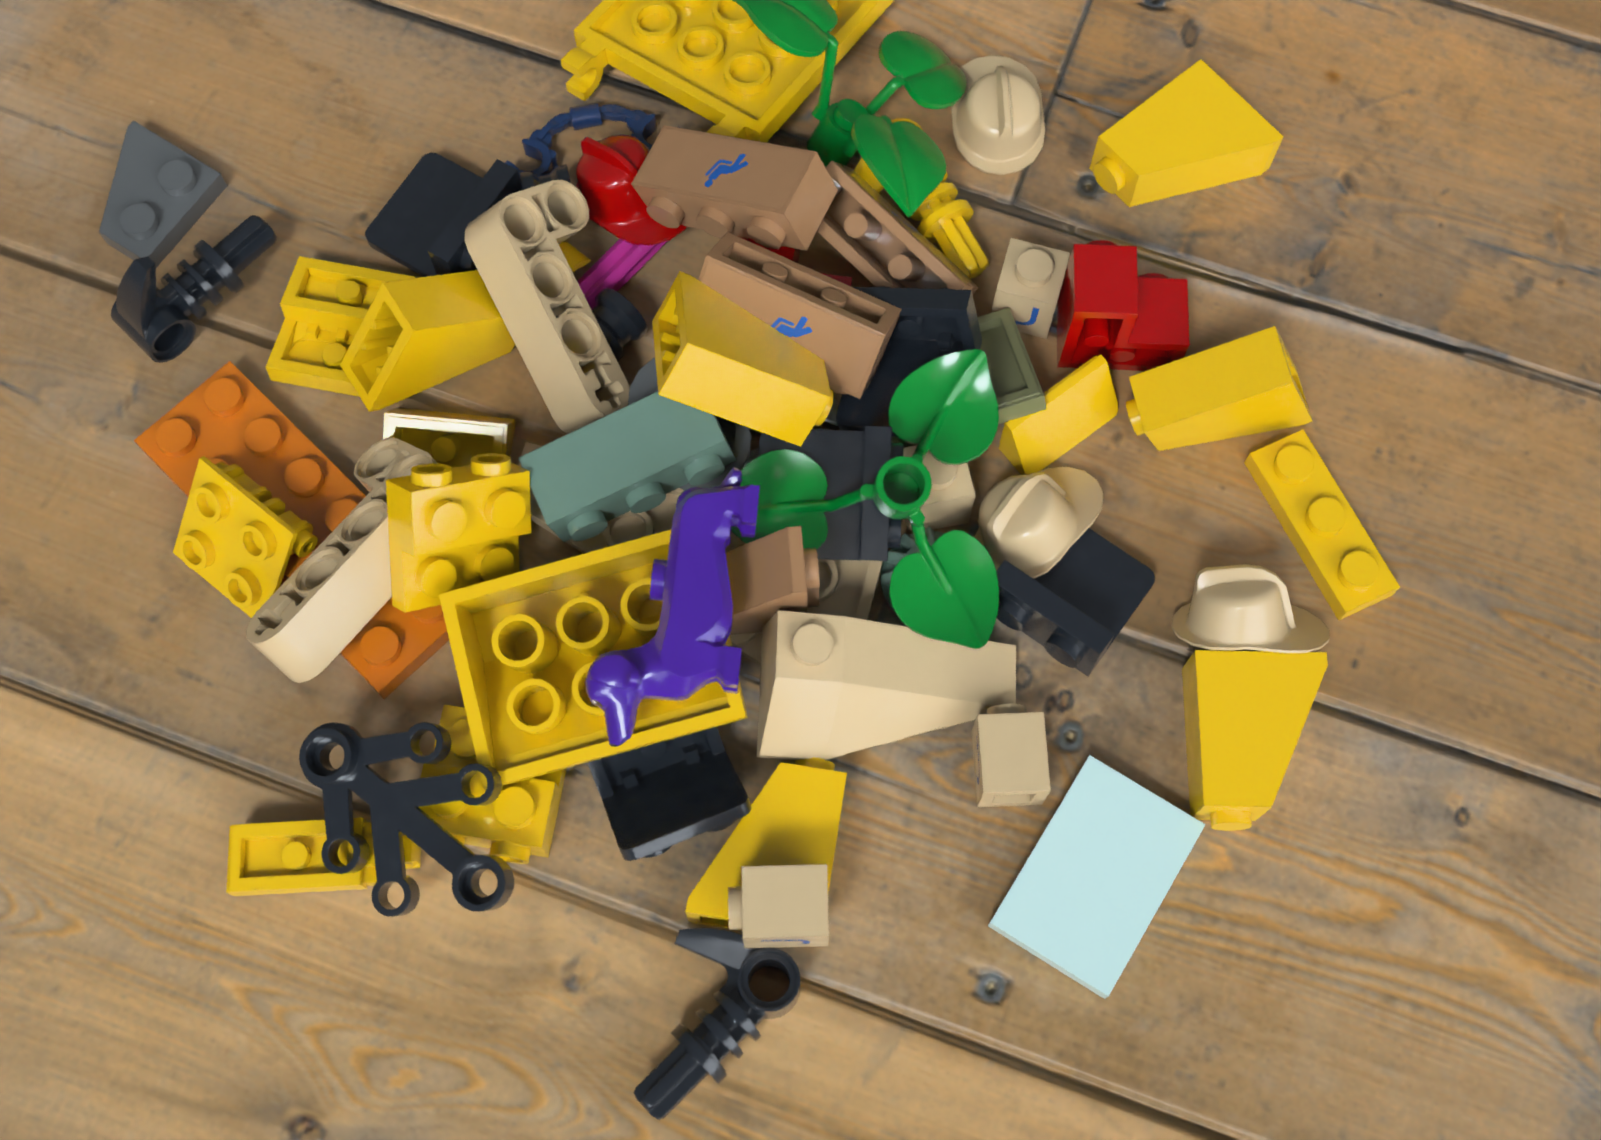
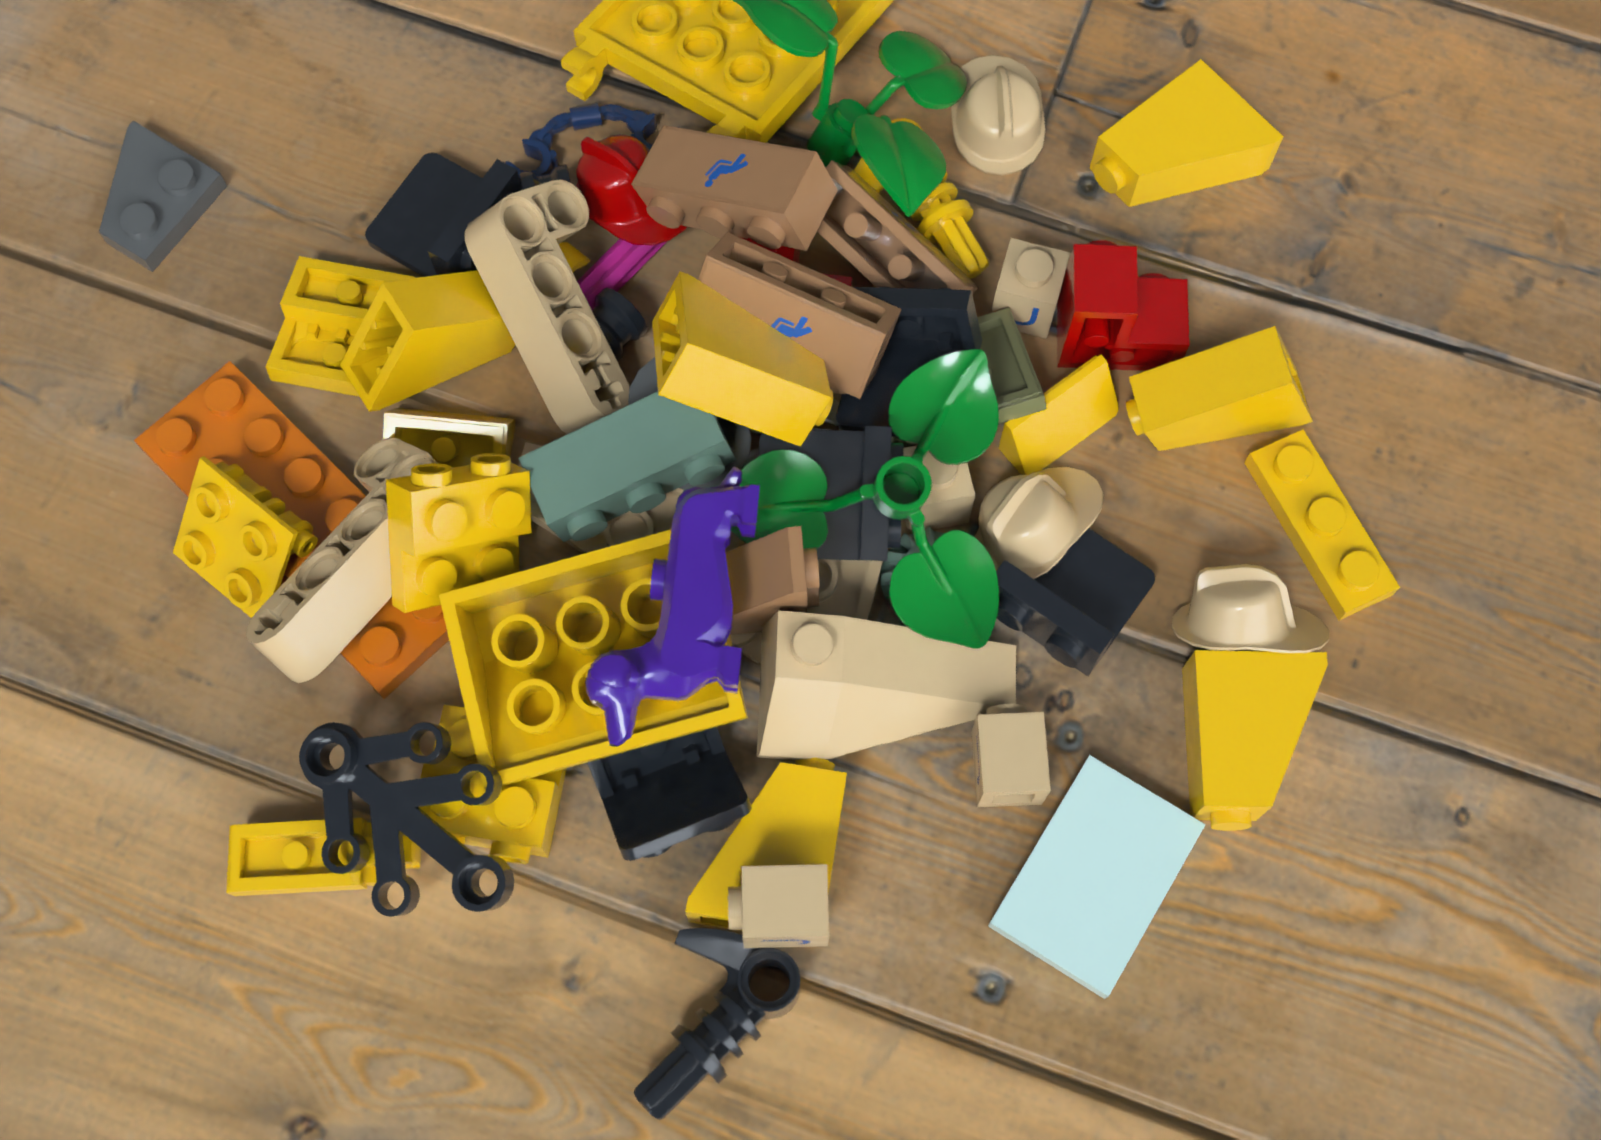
black piece [111,215,277,363] -> none

